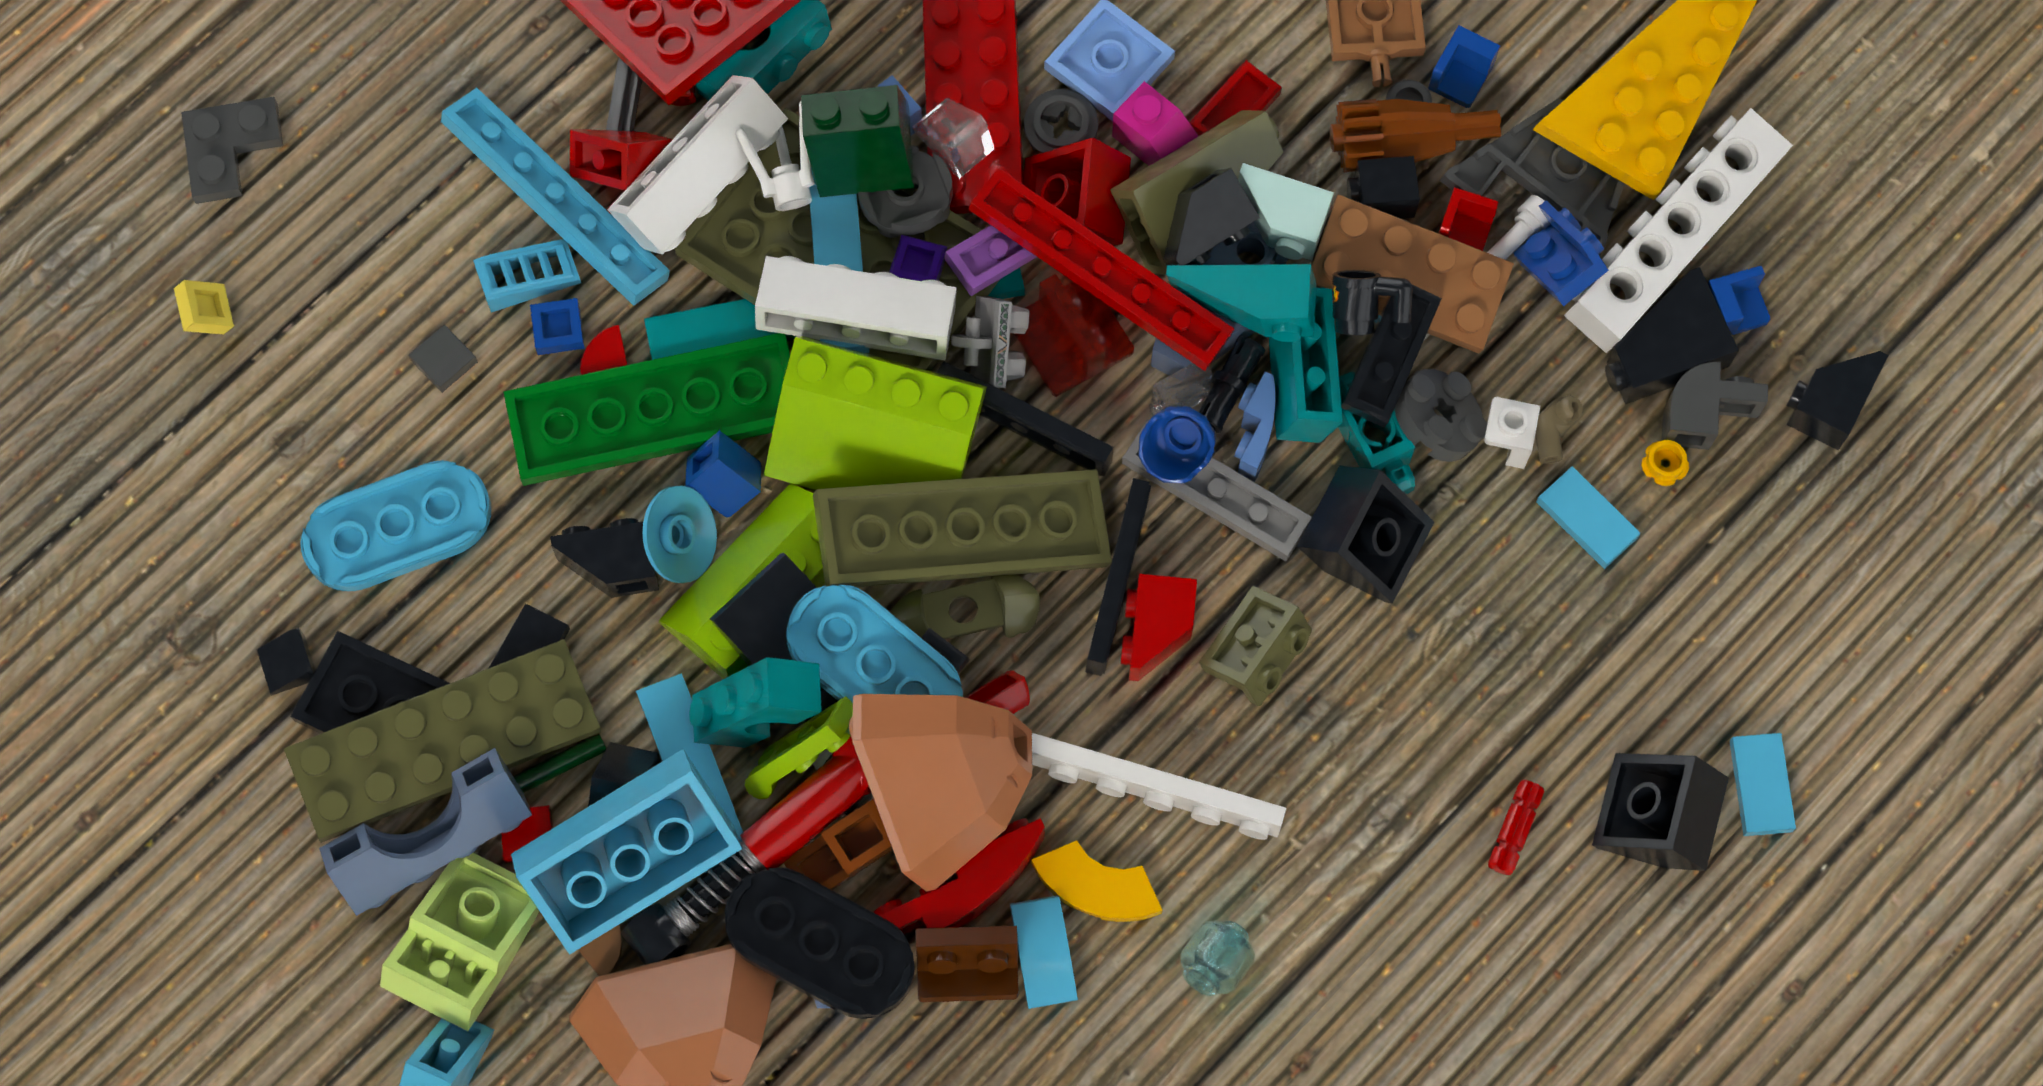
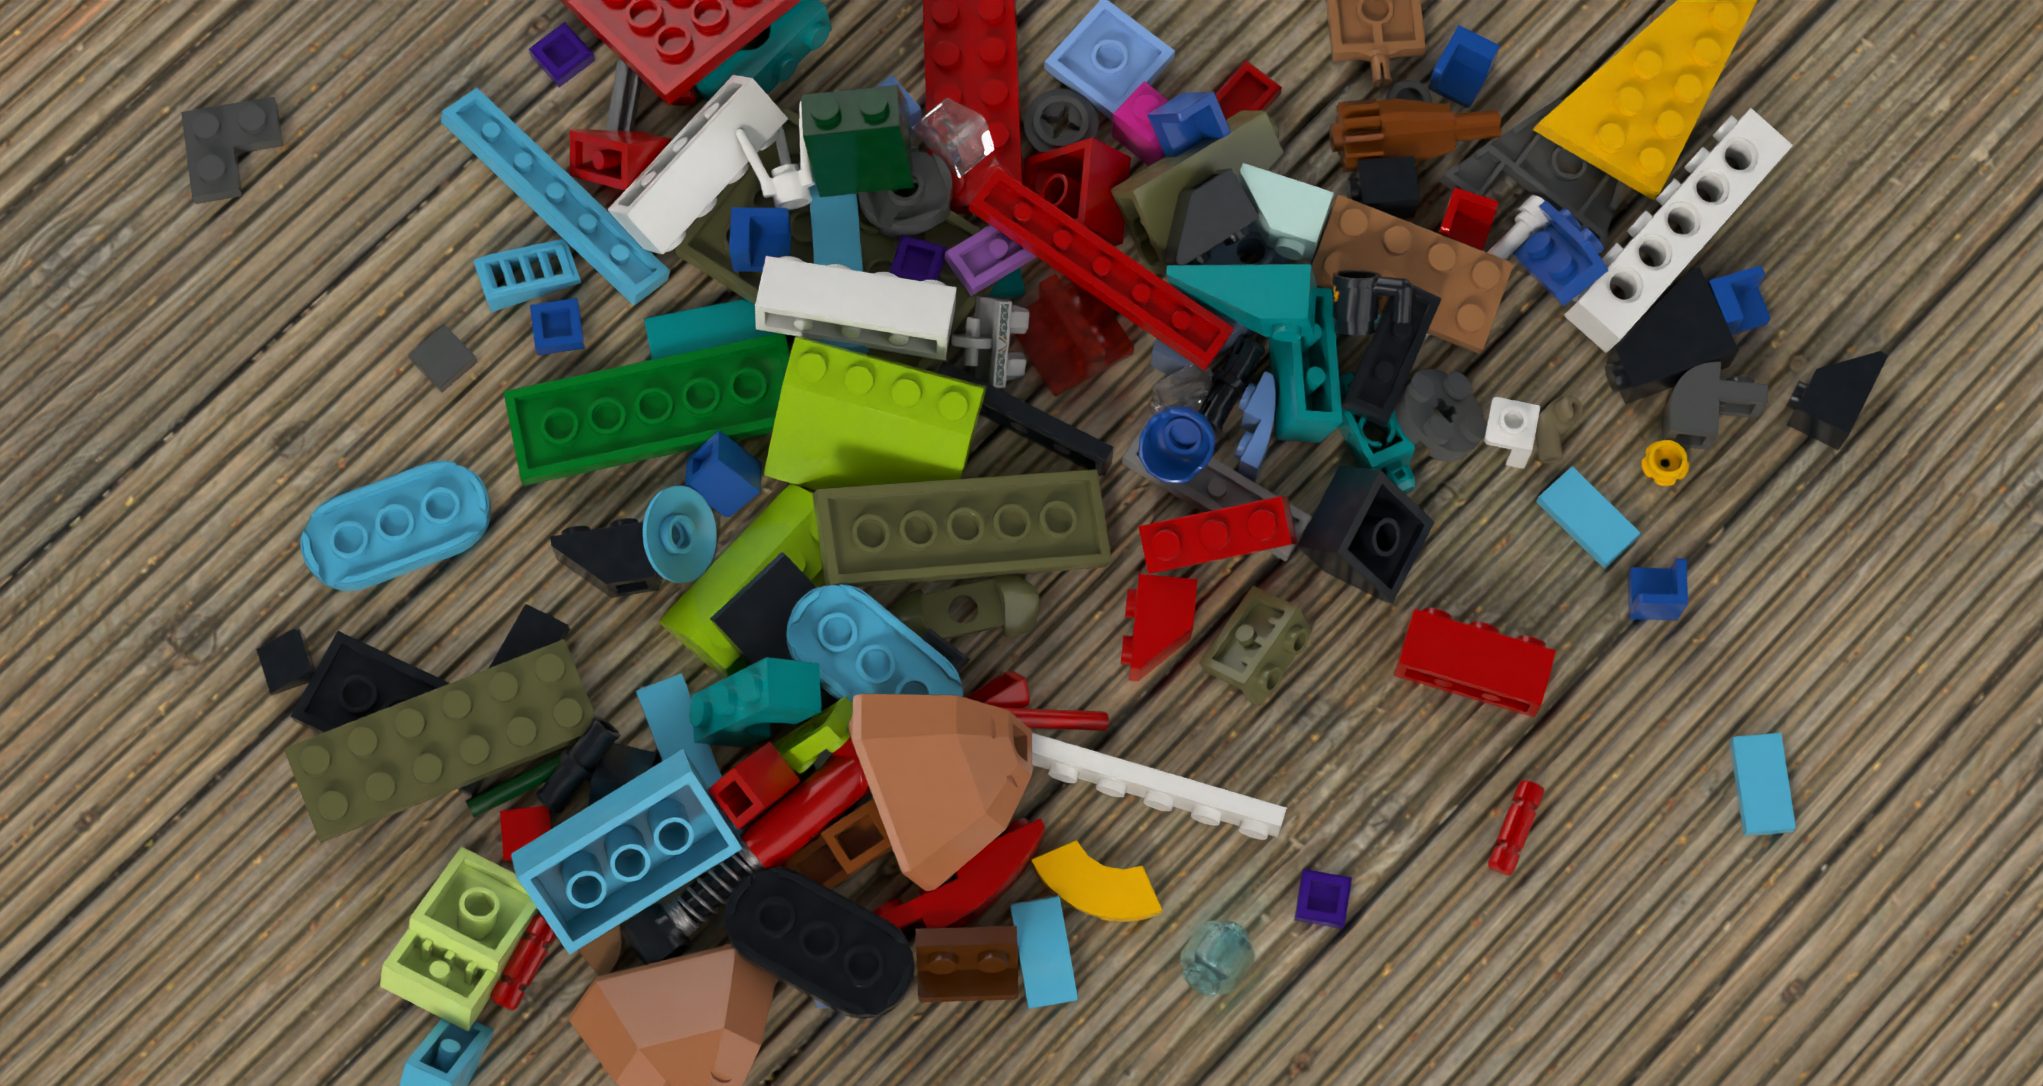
light yellow plate [174,280,234,335] -> none
sand blue arch [319,748,532,916] -> none
red tile [580,325,628,375] -> none
black tile [1085,478,1151,676] -> none
black slope [1592,753,1729,871] -> none
none -> red axle [490,915,556,1011]
none -> dark purple tile [529,22,595,88]
none -> black pin [536,716,621,813]
none -> red slope [708,741,801,830]
none -> blue panel [729,207,792,272]
none -> red bar [999,707,1109,731]
none -> red brick [1138,496,1298,574]
none -> blue panel [1147,92,1231,157]
none -> dark purple tile [1294,869,1352,929]
none -> red brick [1393,607,1557,718]
none -> blue panel [1628,558,1688,621]

